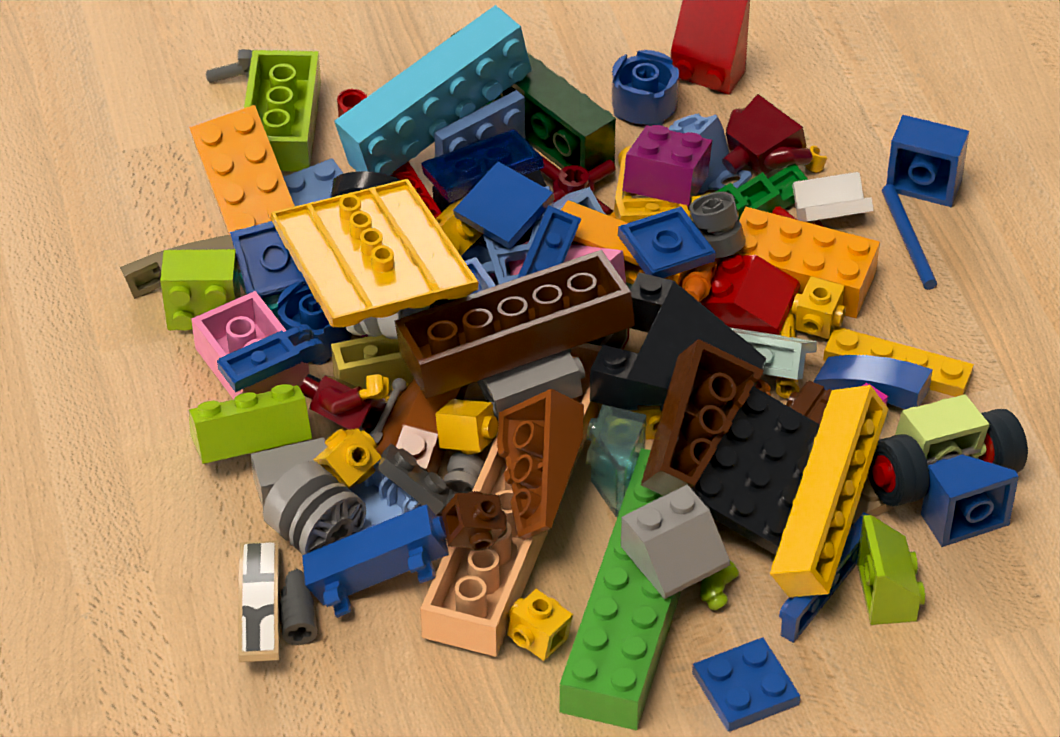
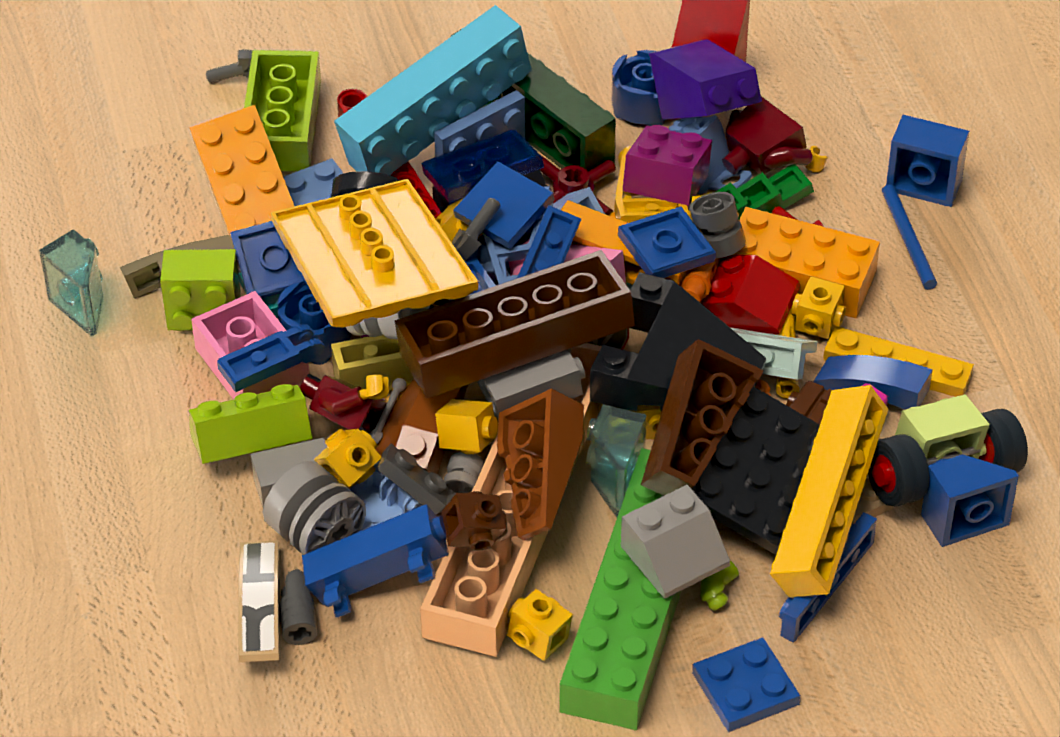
white panel [792,172,874,222] -> none
lime slope [857,515,925,625] -> none
none -> clear light blue slope [39,229,103,337]
none -> dark grey bar [452,197,501,261]
none -> dark purple slope [649,39,762,119]

